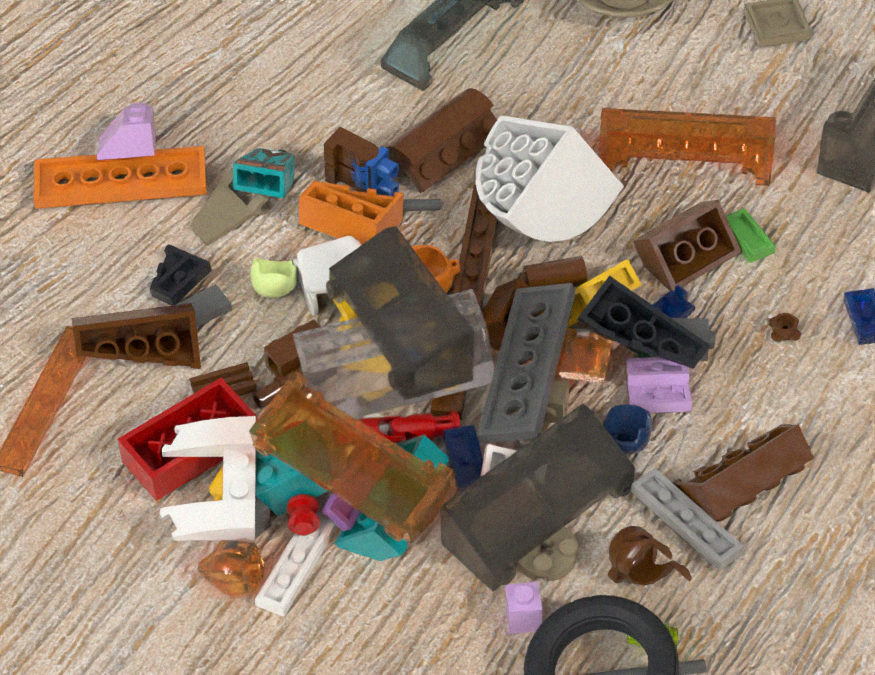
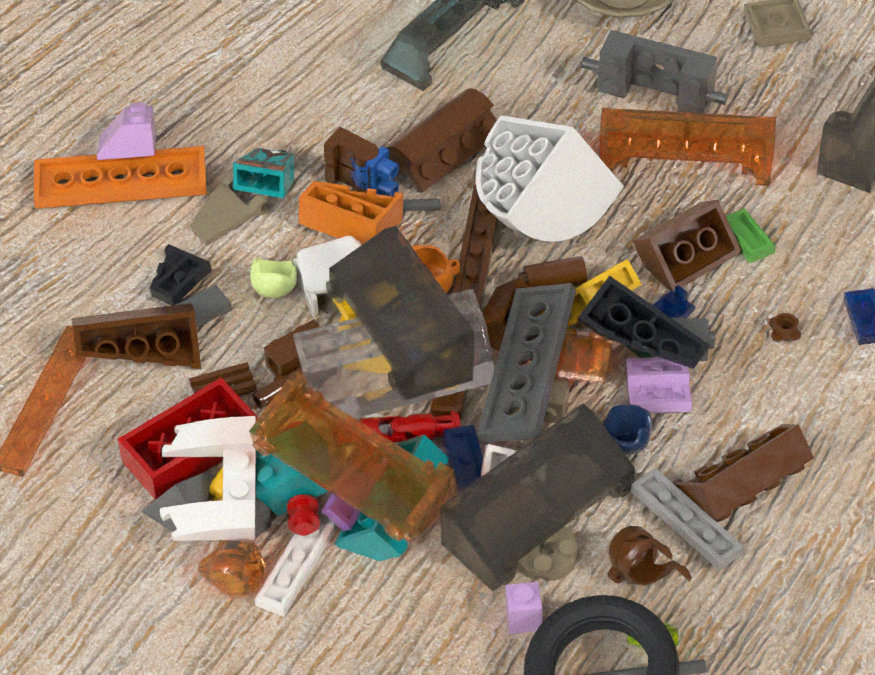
none -> dark grey slope [141,472,211,532]
none -> dark grey brick [581,30,728,119]

